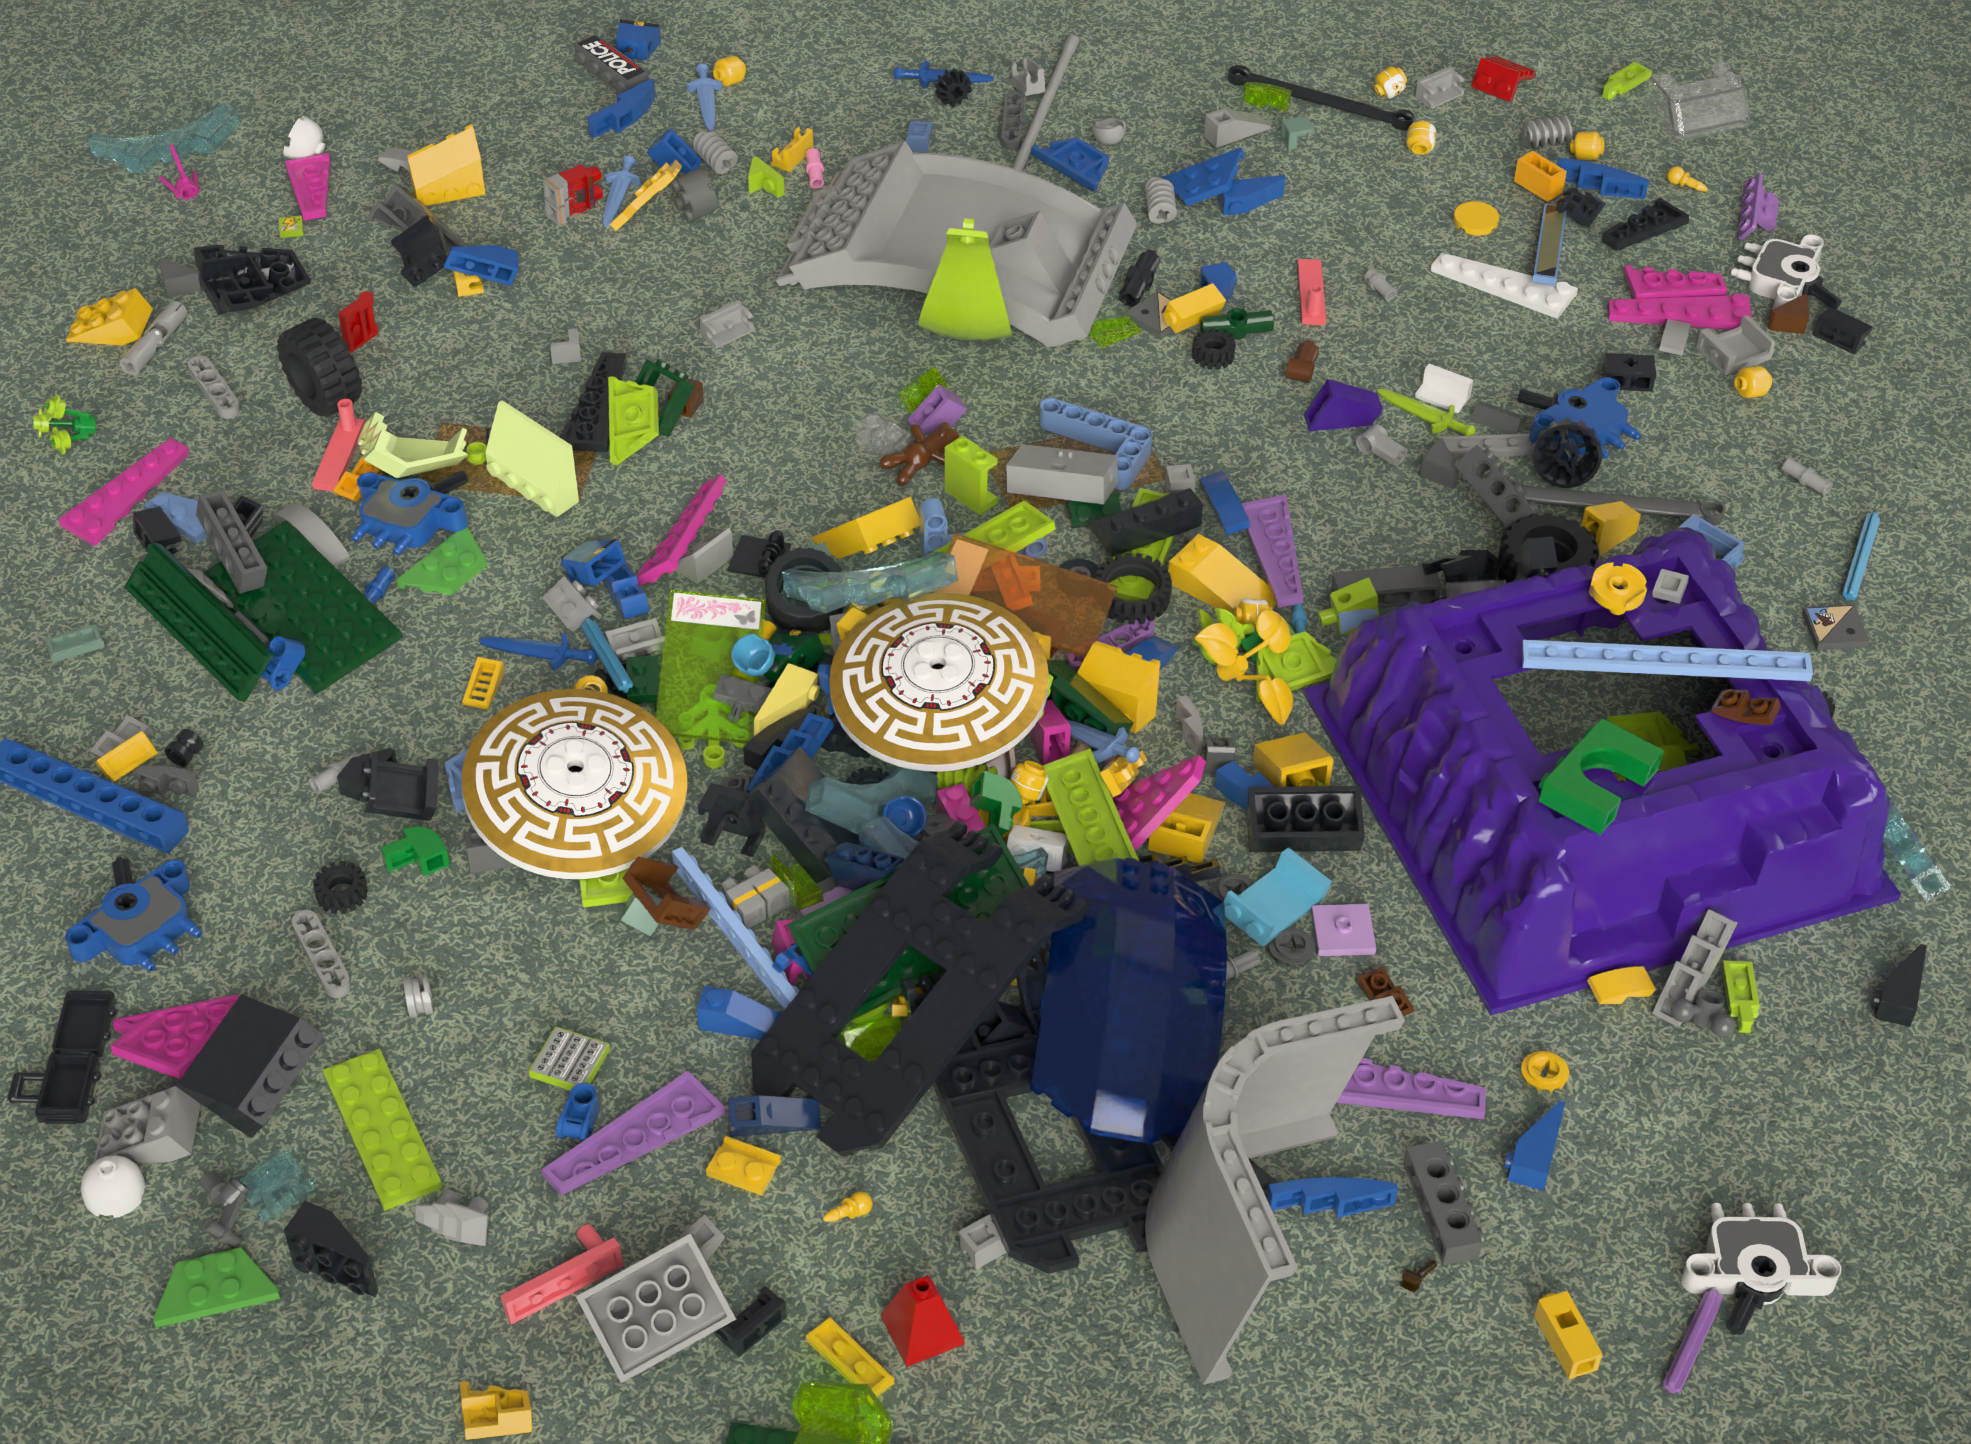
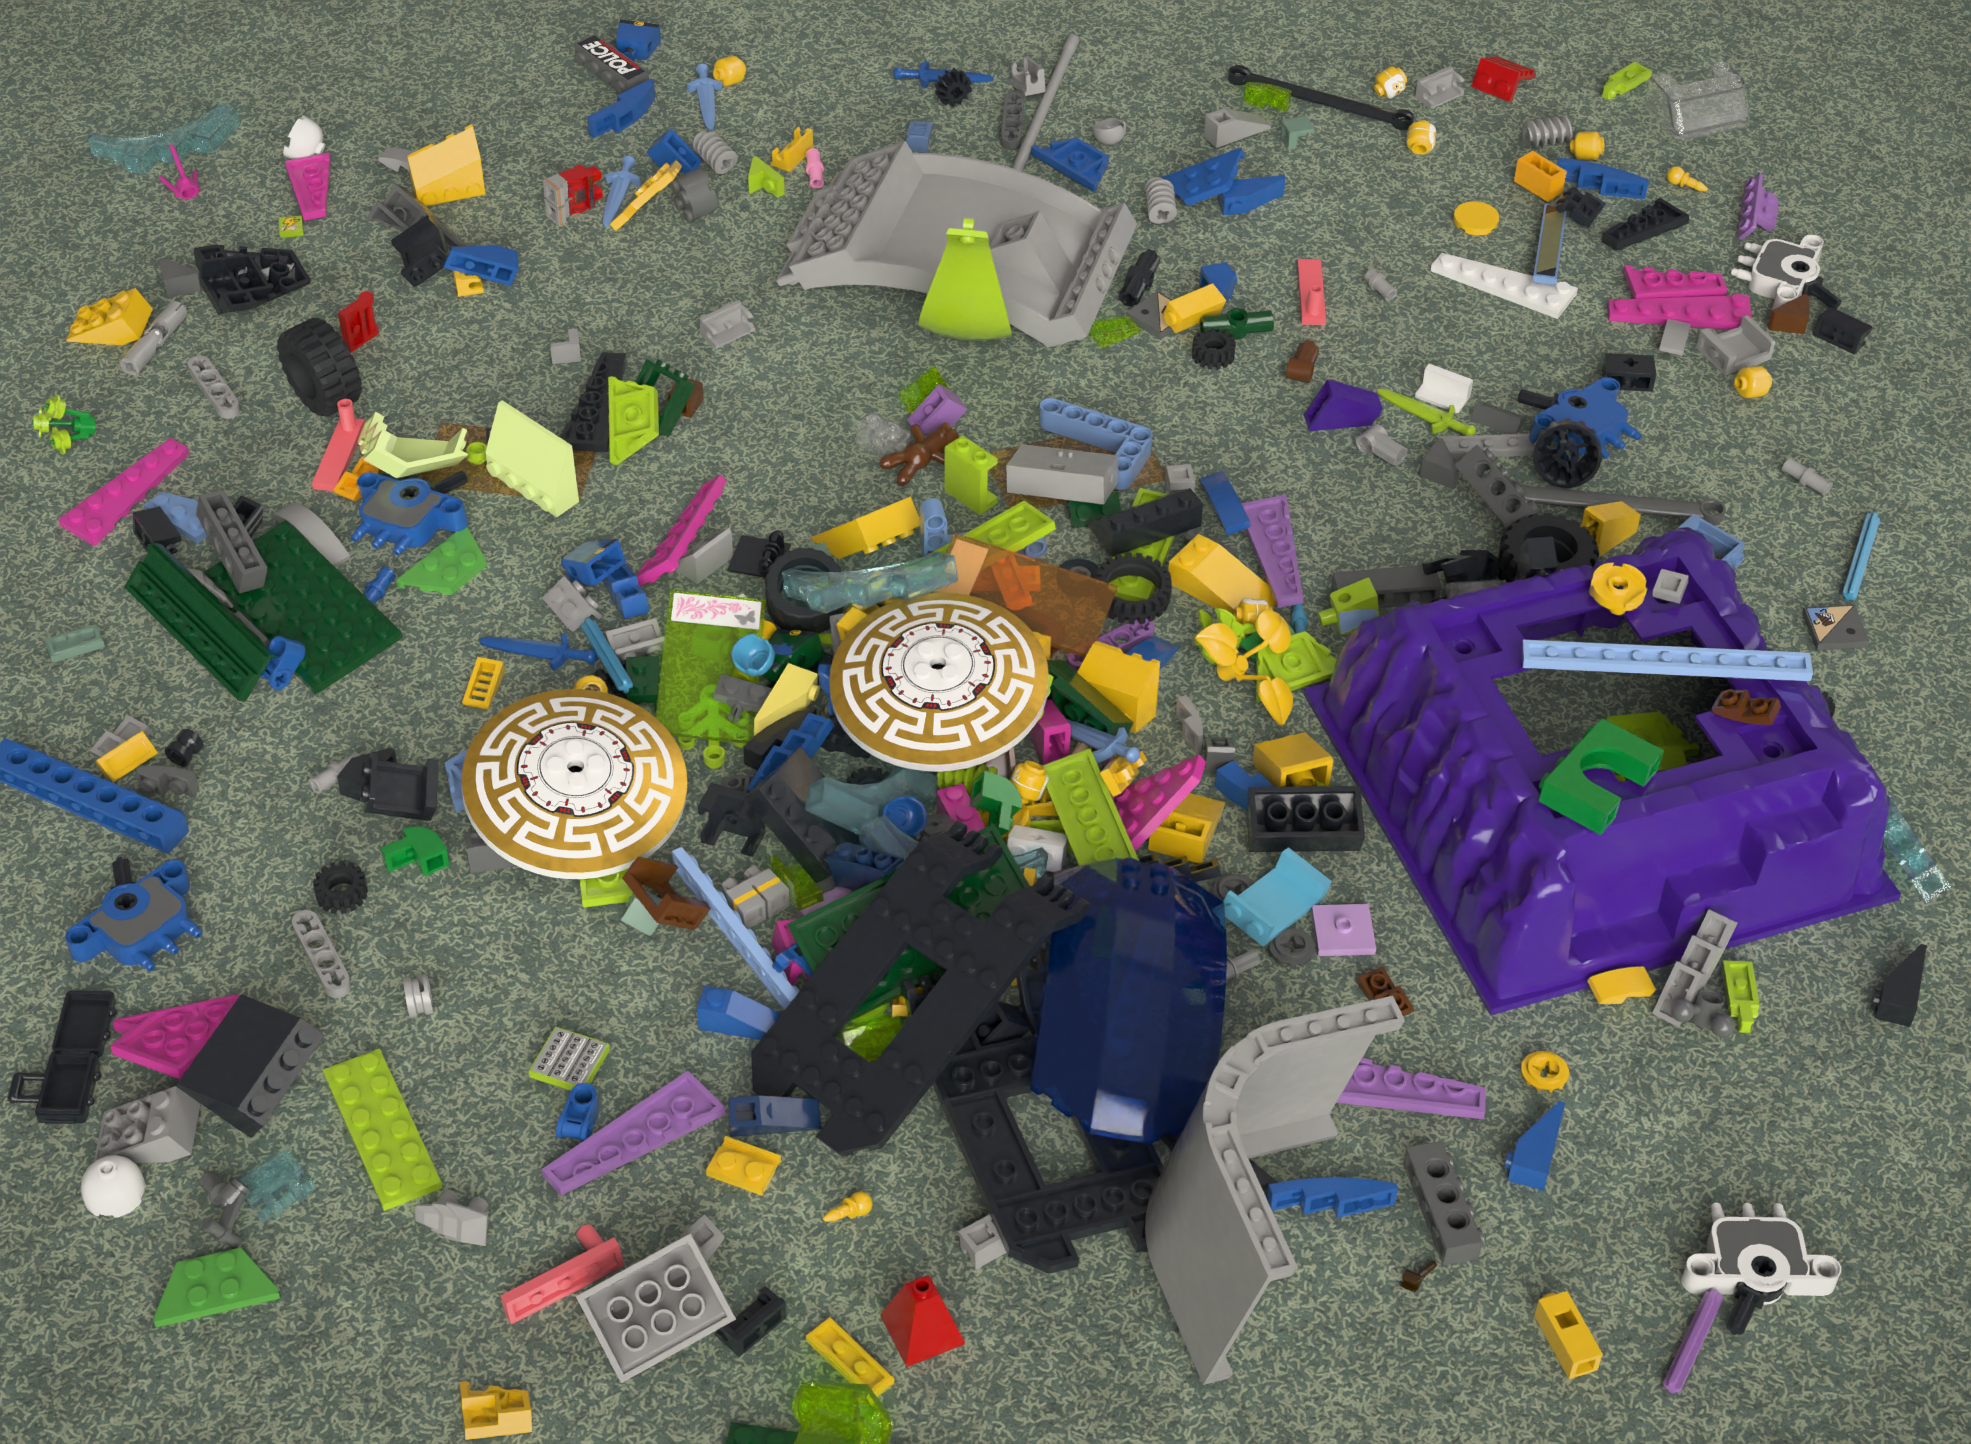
black slope [284,1201,378,1297] -> none

